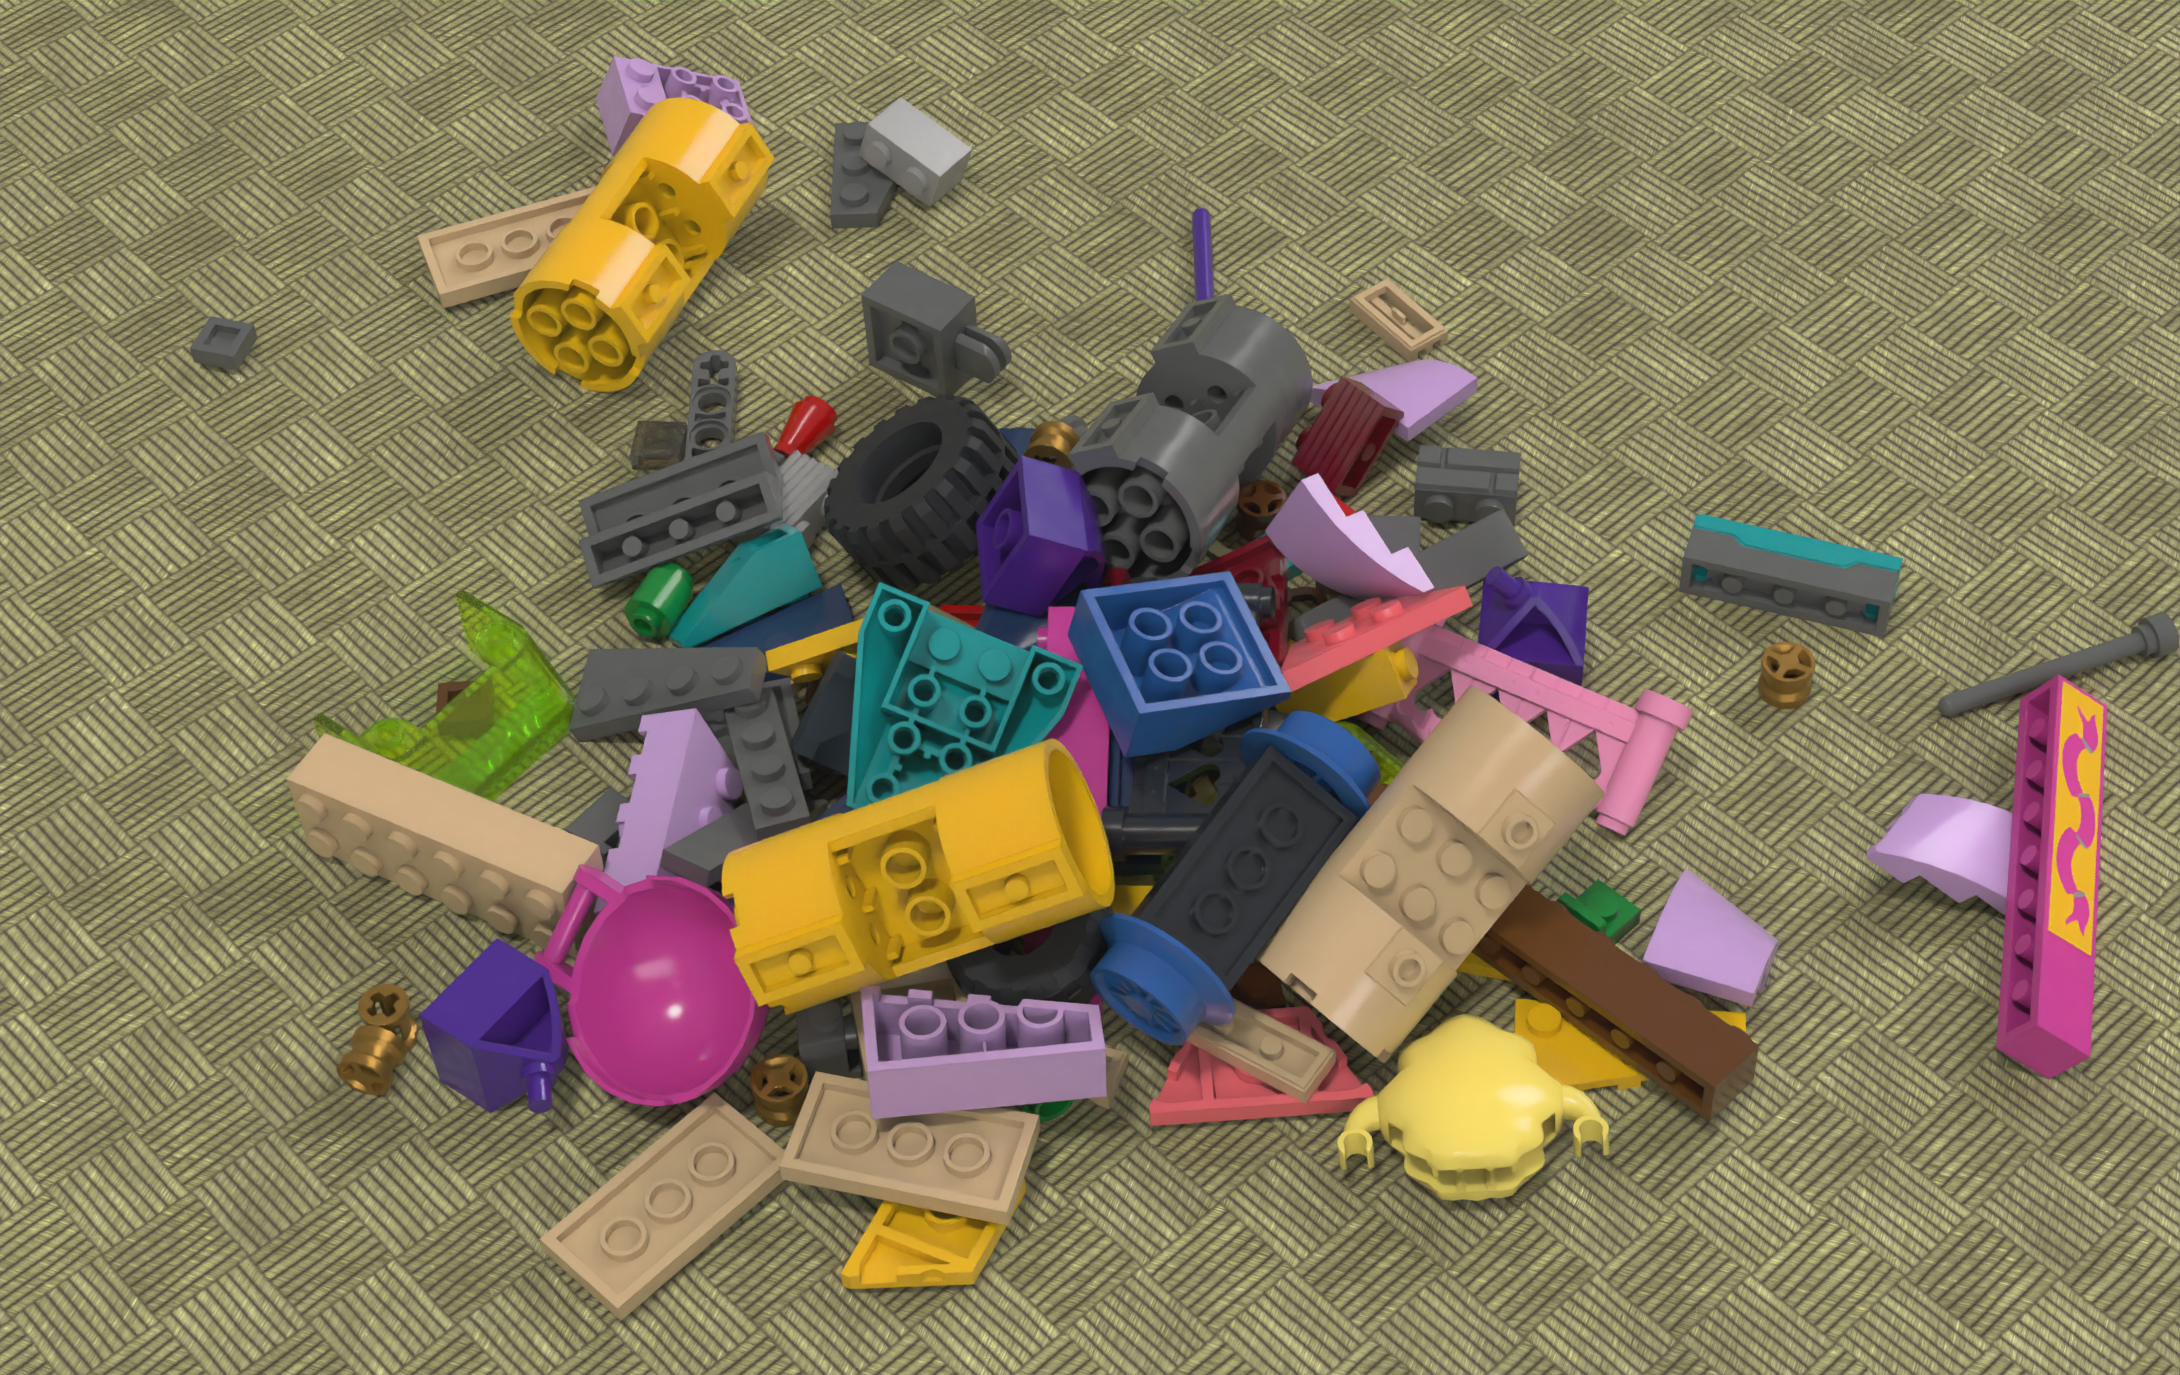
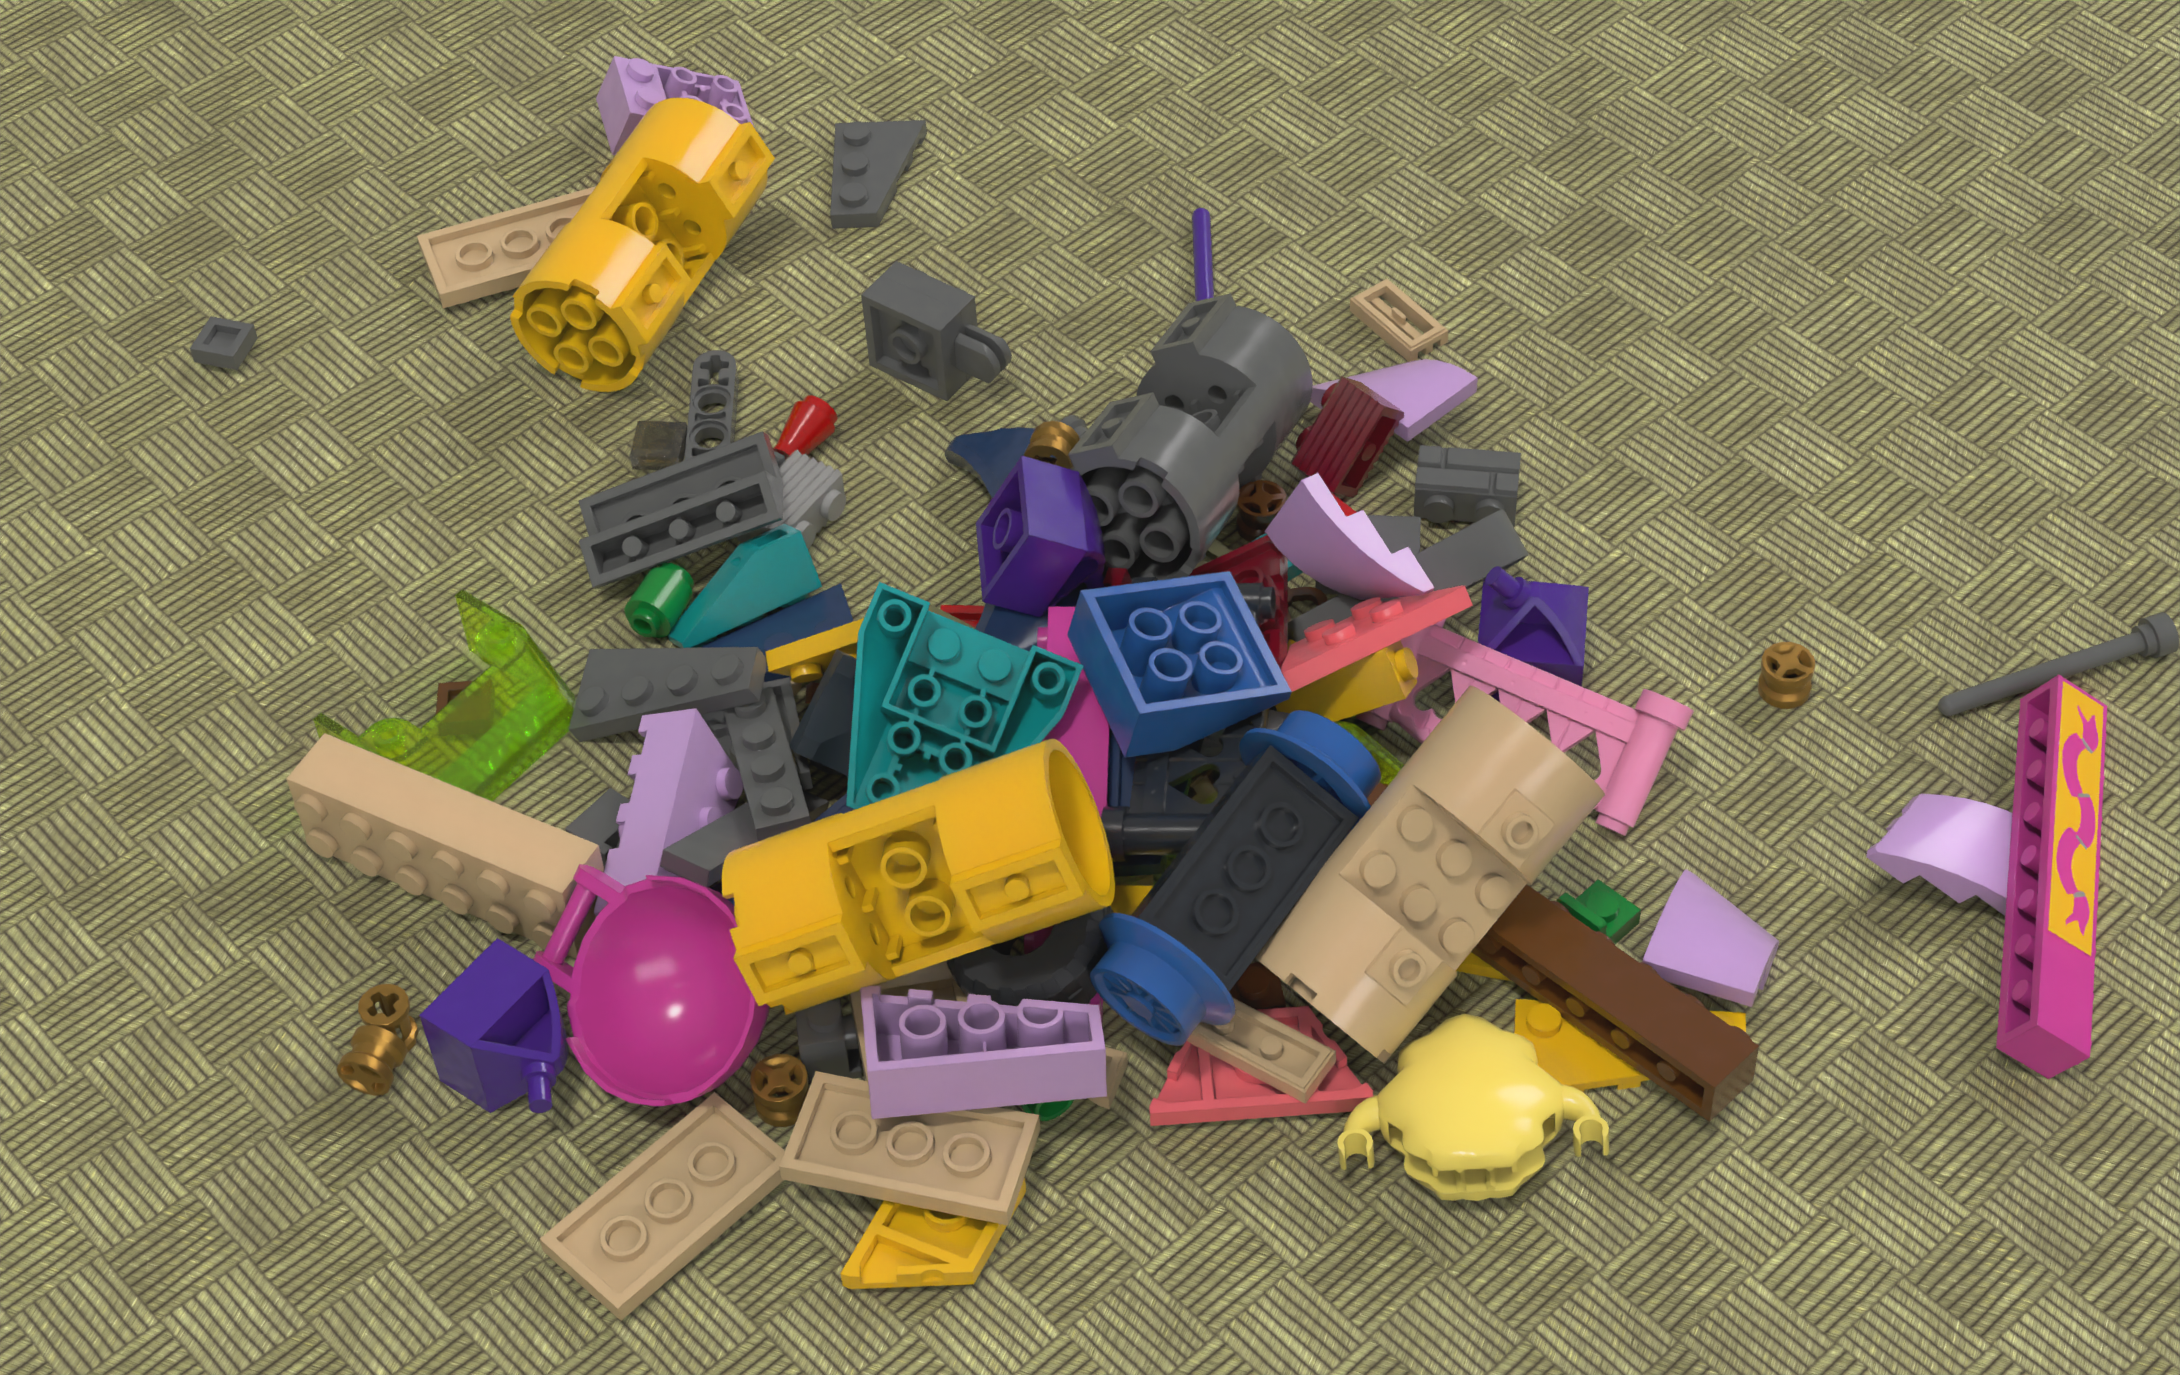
black tyre [824,394,1020,589] -> none
light grey brick [858,97,972,207] -> none
dark grey piece [1679,513,1903,638] -> none

